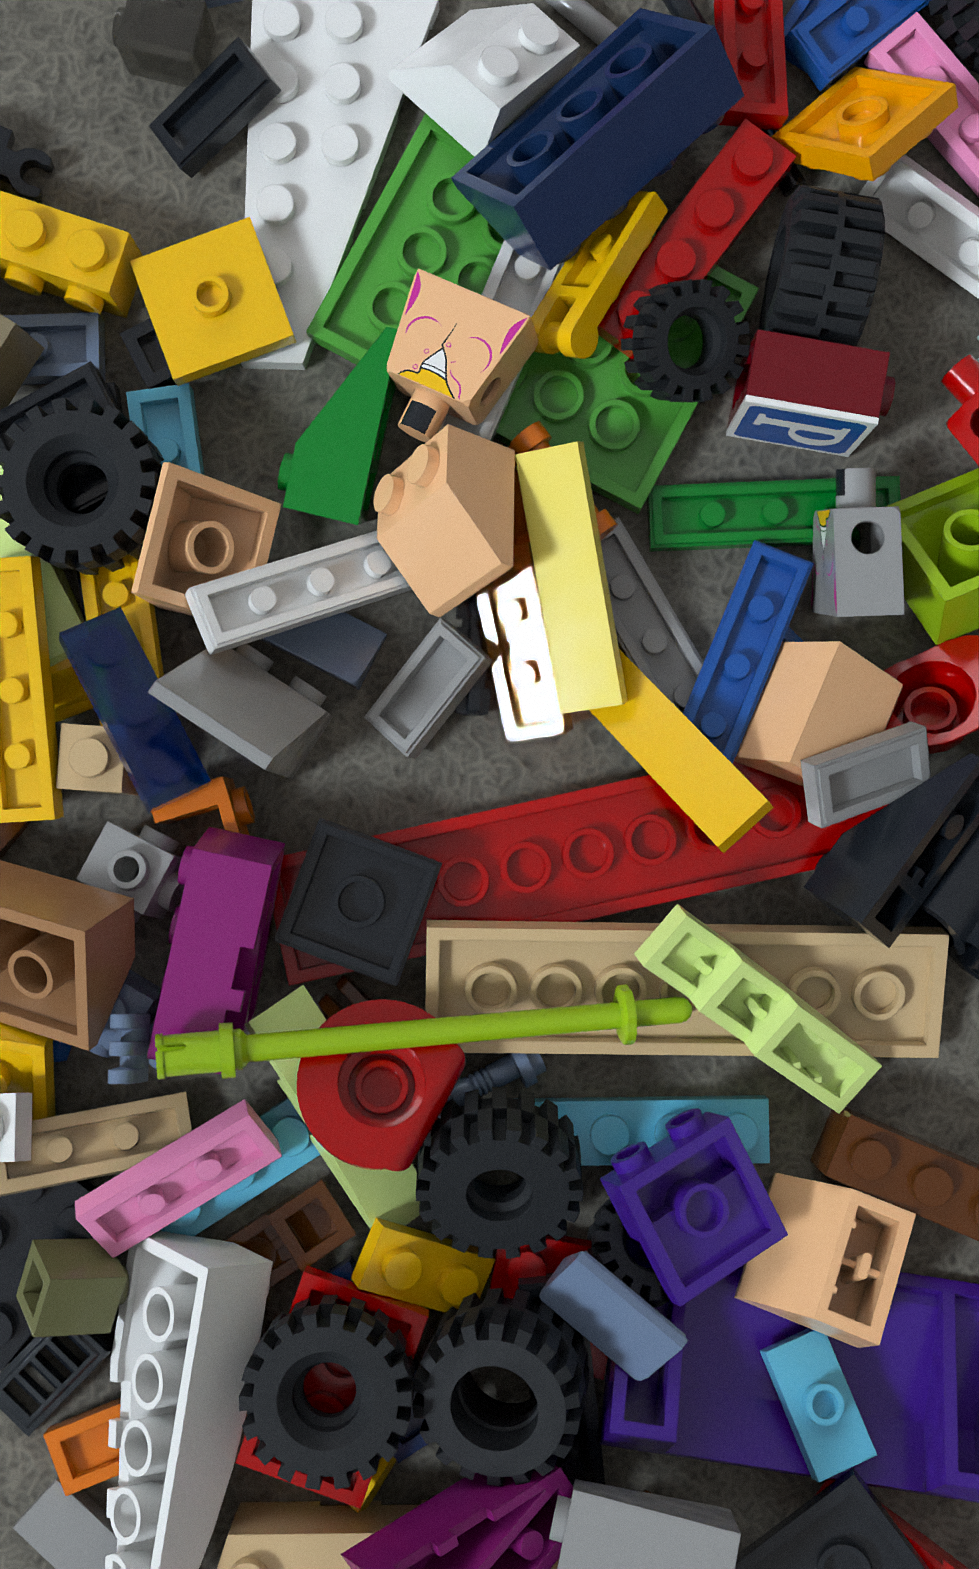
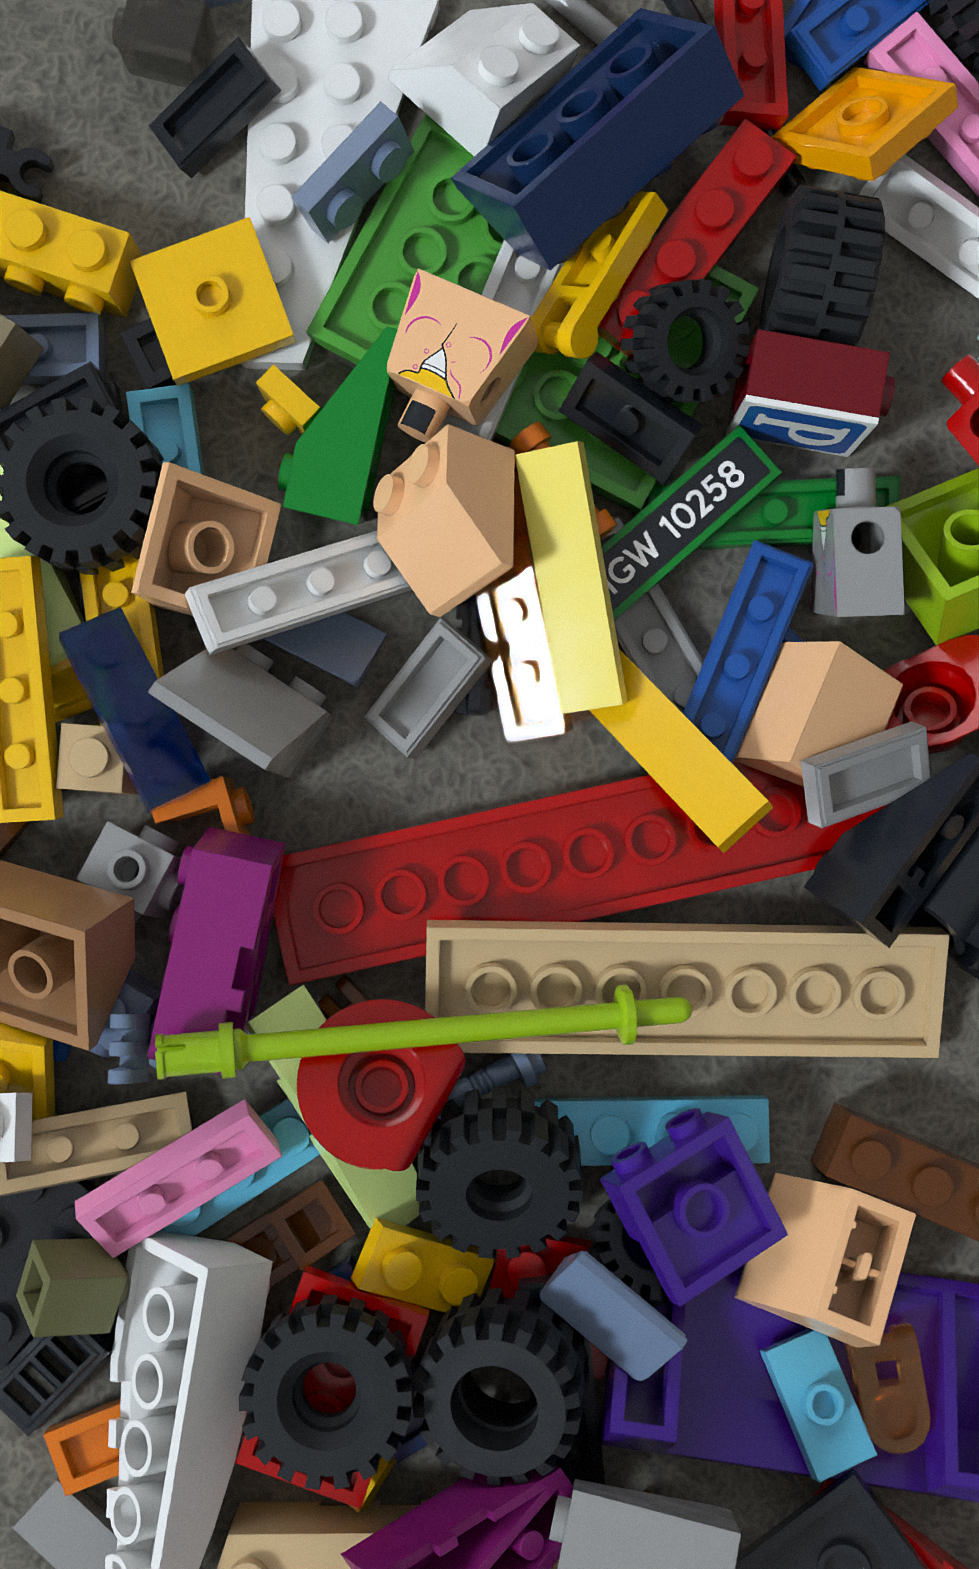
black plate [274,818,443,987] -> none
yellowish green slope [634,904,882,1114] -> none
none -> yellow plate [256,364,321,436]
none -> sand blue plate [291,101,414,243]
none -> black plate [559,351,703,484]
none -> tile [601,425,782,622]
none -> clear orange plate [845,1323,930,1454]

